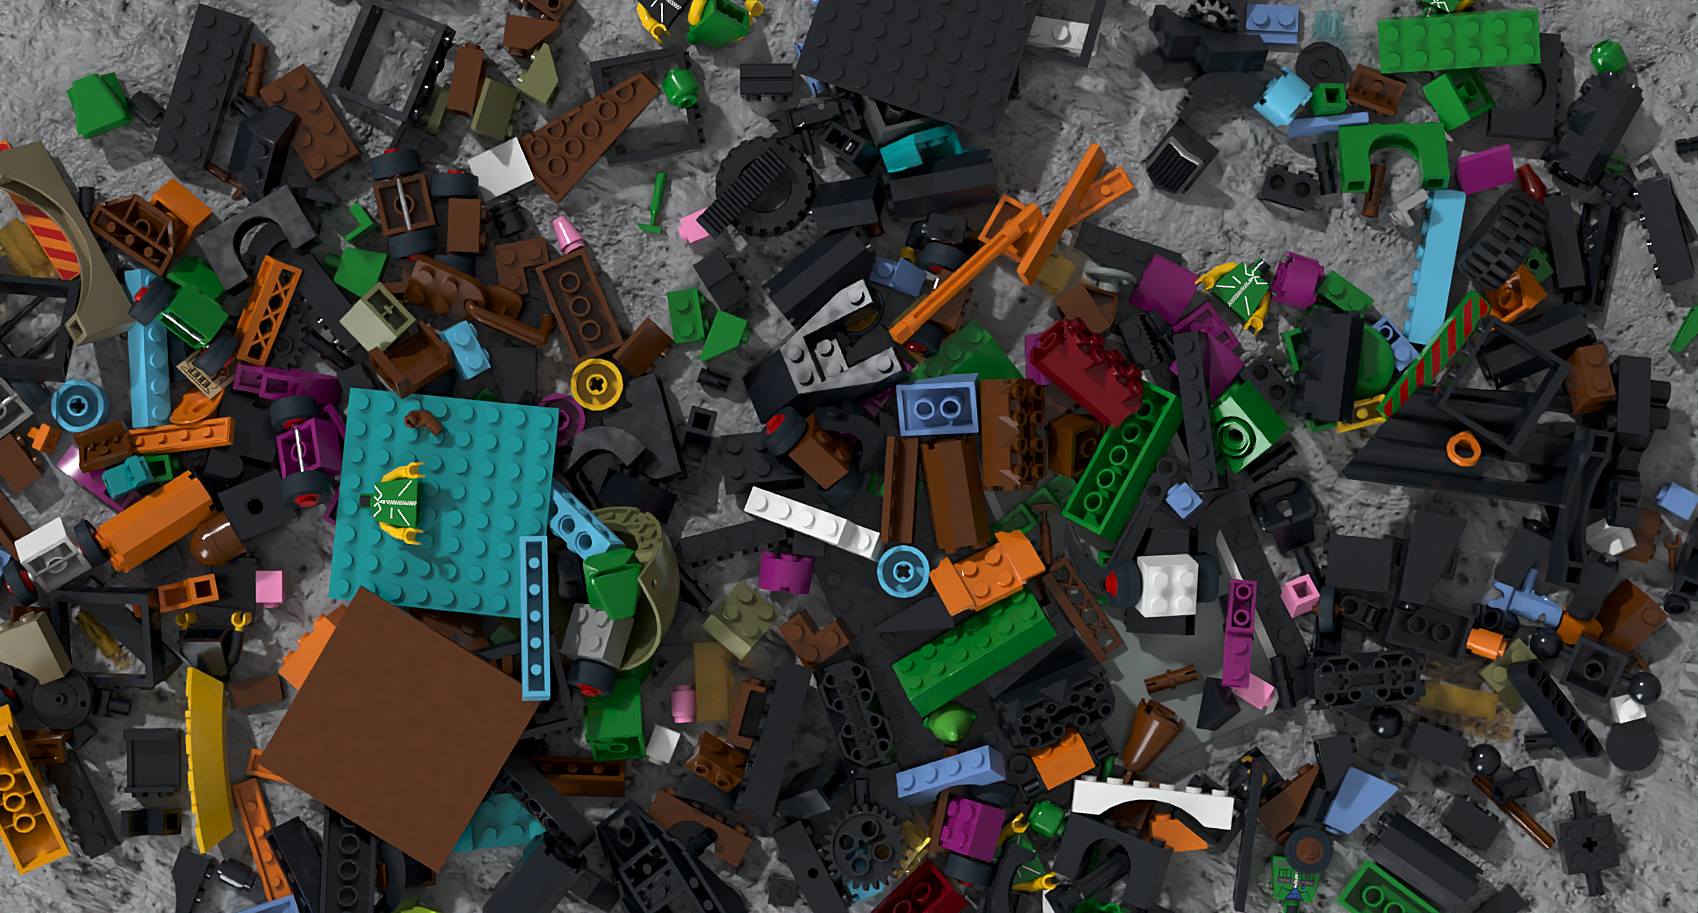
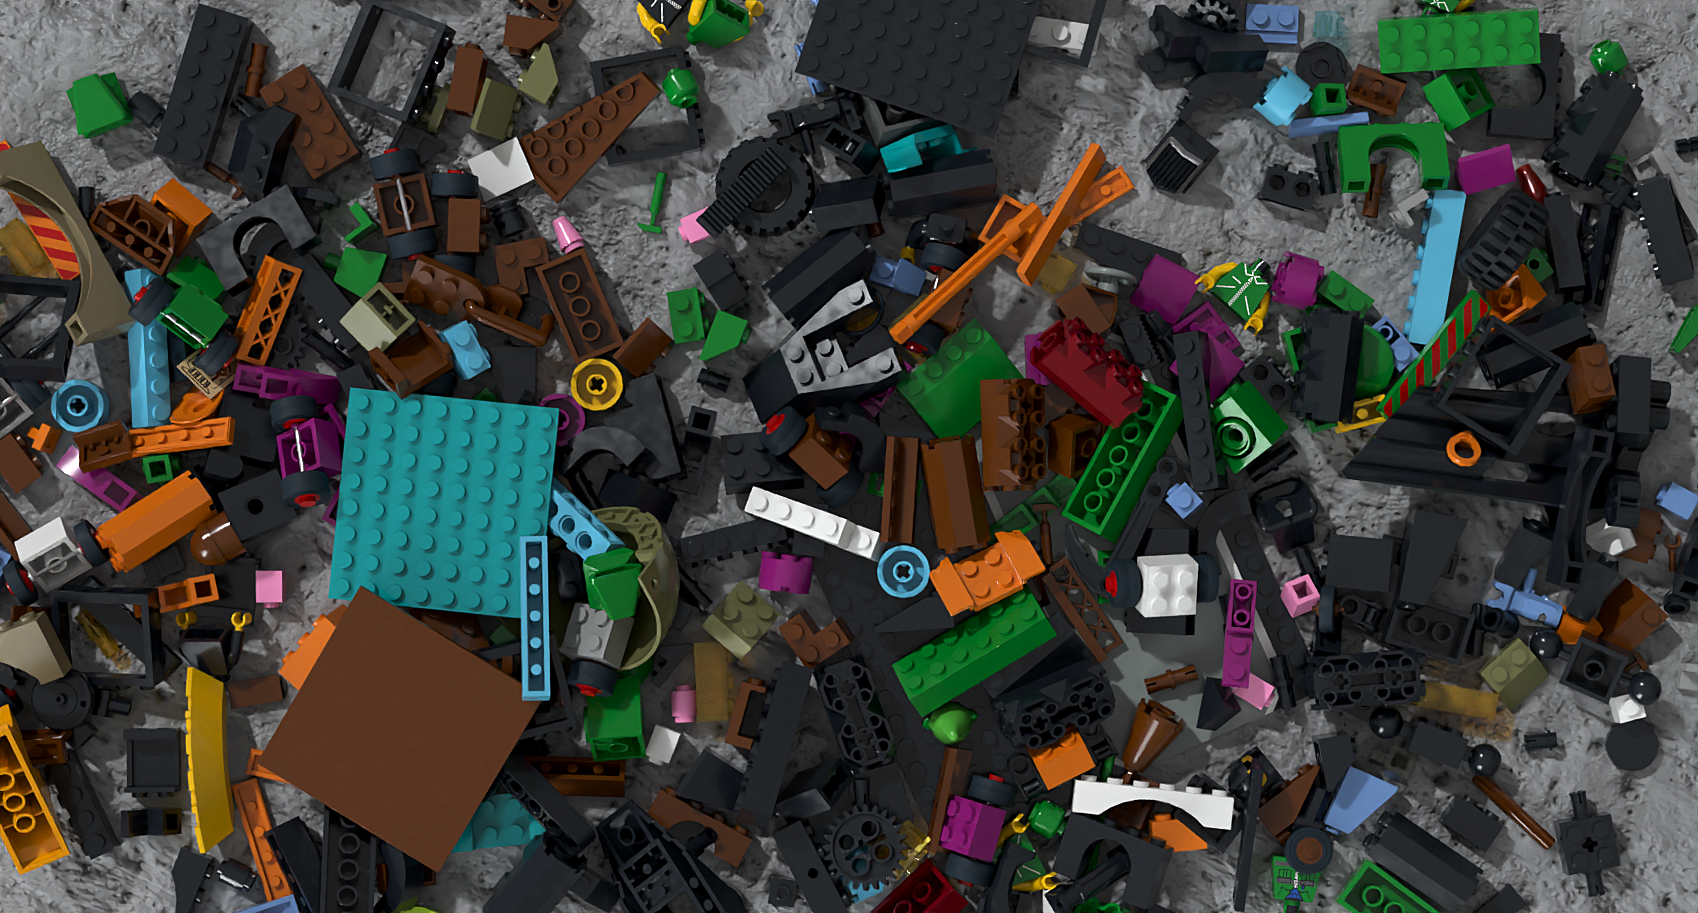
teal brick [101,455,154,500] -> none
green torso [359,462,425,545] -> none
reddish brown arm [404,410,445,436] -> none
reddish brown bracket [685,731,748,792] -> none
black brick [740,63,793,102] -> none
medium blue slope [896,373,981,436] -> none
medium blue arch [896,745,1006,807] -> none
orange brick [1466,628,1507,660] -> none
black piece [1490,765,1544,805] -> none
black beam [1507,659,1600,760] -> none

